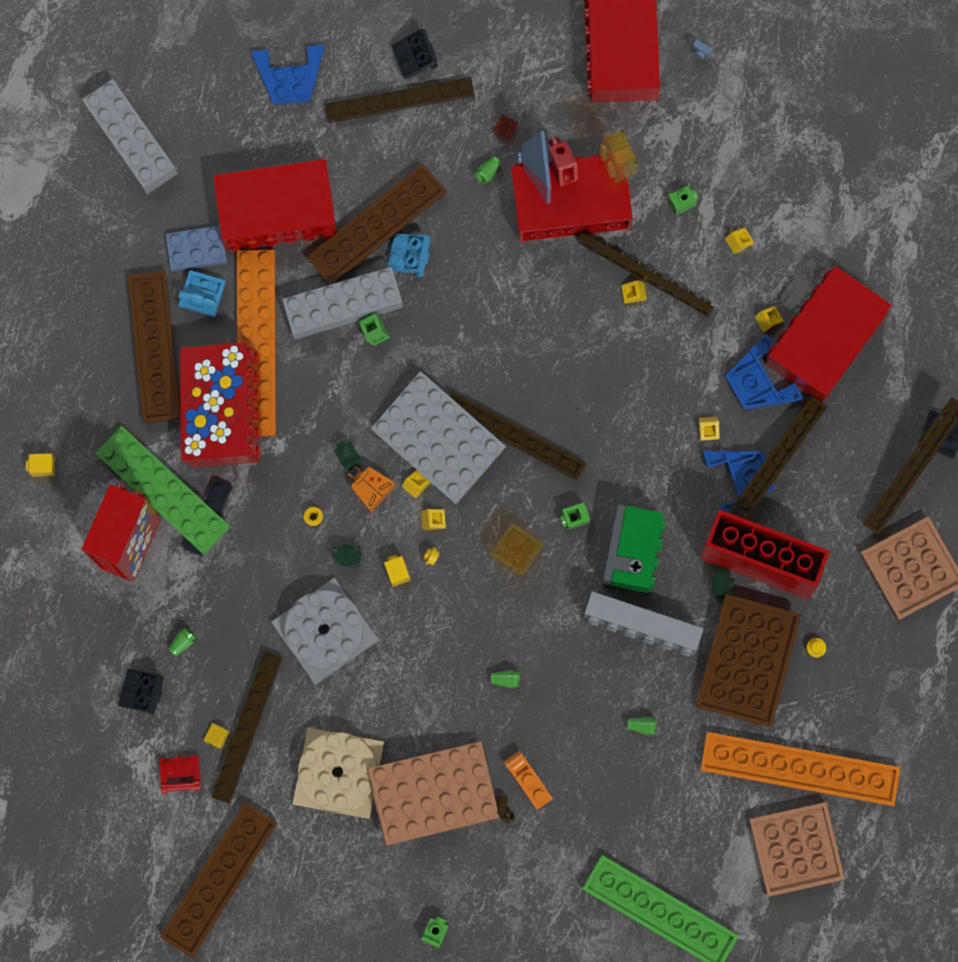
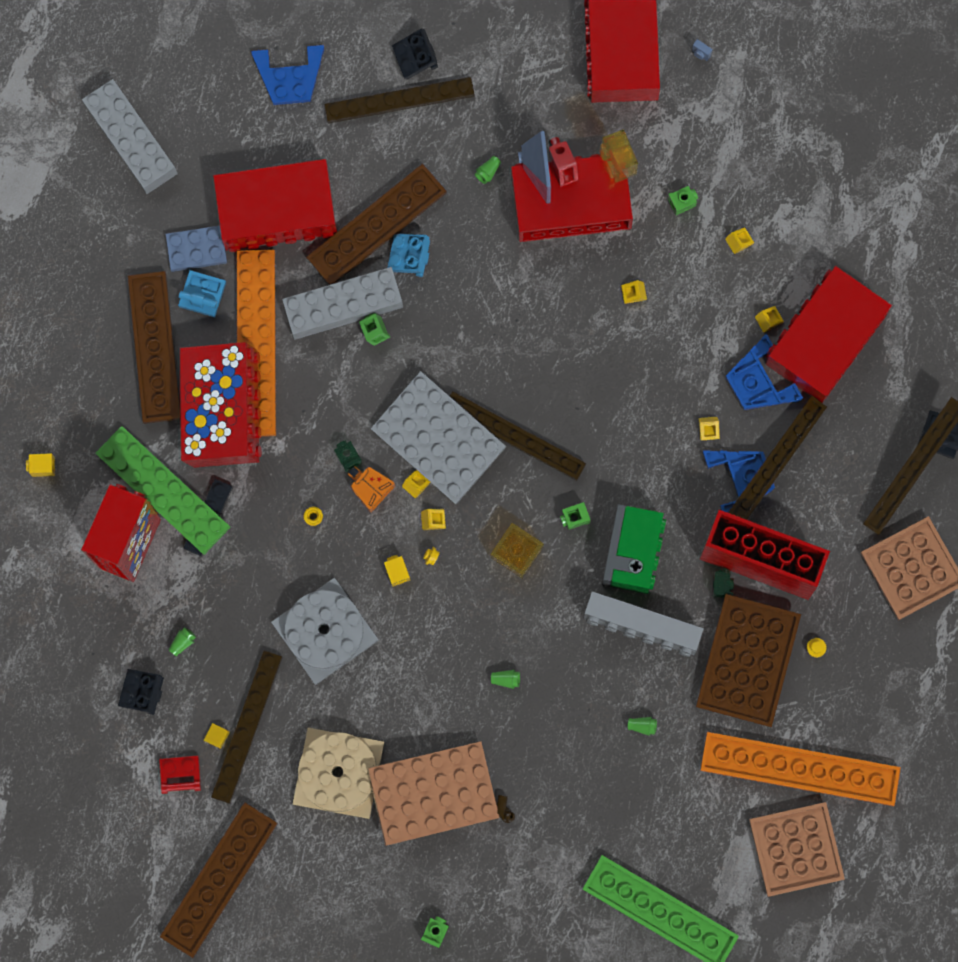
clear green brick [332,544,362,569] -> none
clear red plate [493,115,518,141] -> none
orange plate [504,751,553,810] -> none
dark brown plate [578,232,713,318] -> none

